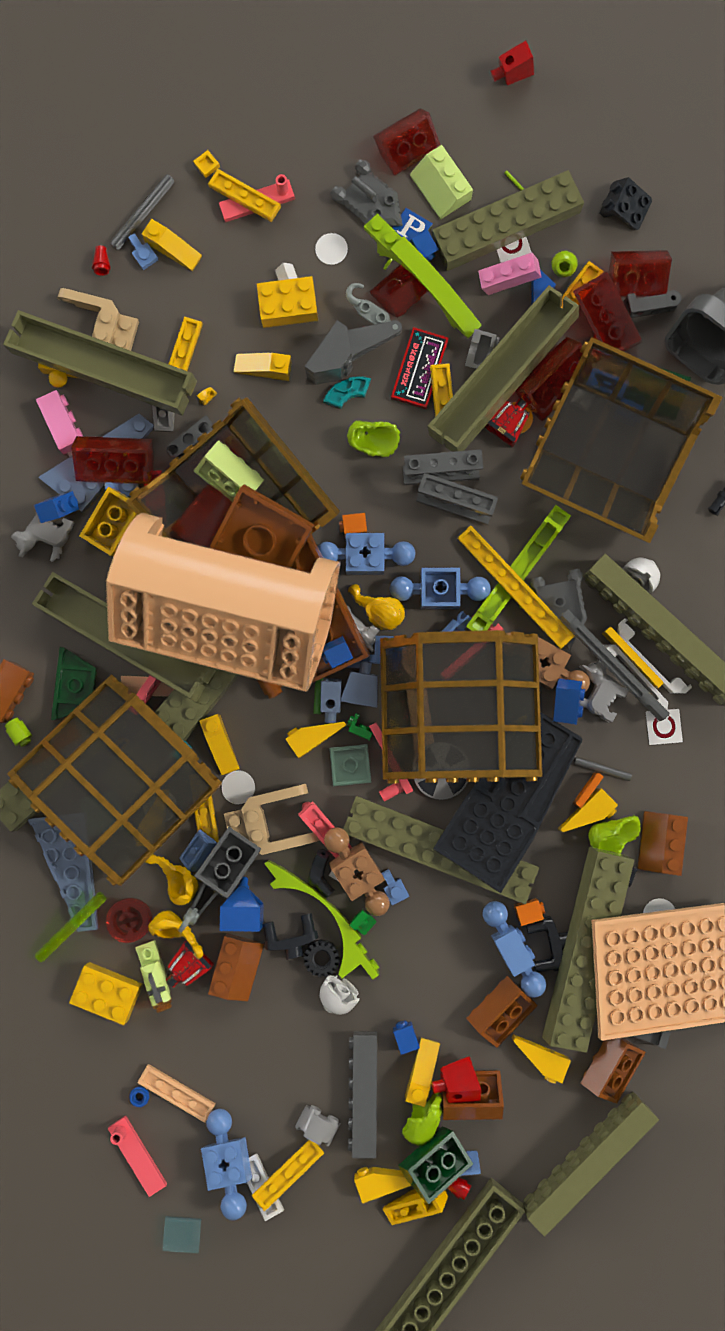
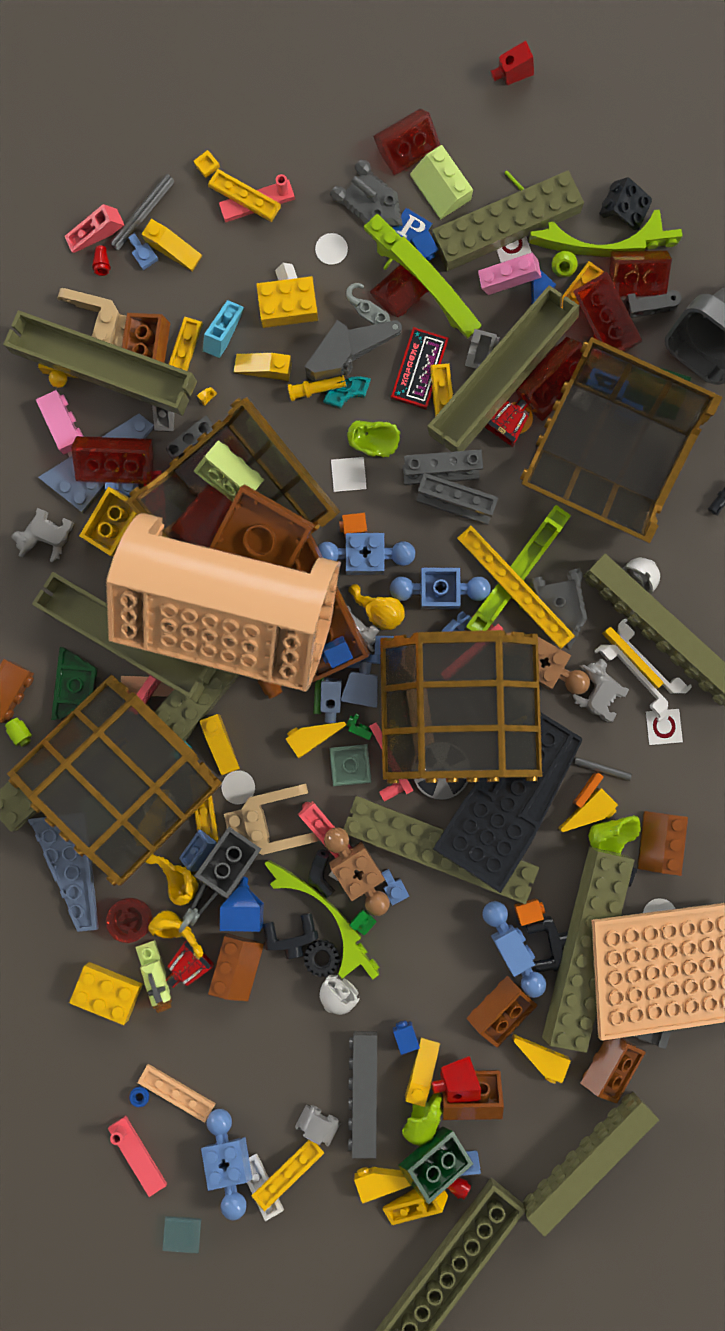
blue brick [34,491,79,523] -> none
clear neon green axle [35,892,106,962] -> none
blue brick [553,678,585,725] -> none
dark grey piece [559,610,670,721] -> none
none -> coral slope [65,204,124,253]
none -> dark orange slope [122,313,170,363]
none -> medium azure slope [203,300,244,358]
none -> yellow pin [288,375,346,401]
none -> white sticker [331,457,367,492]
none -> lime slope [528,209,682,257]

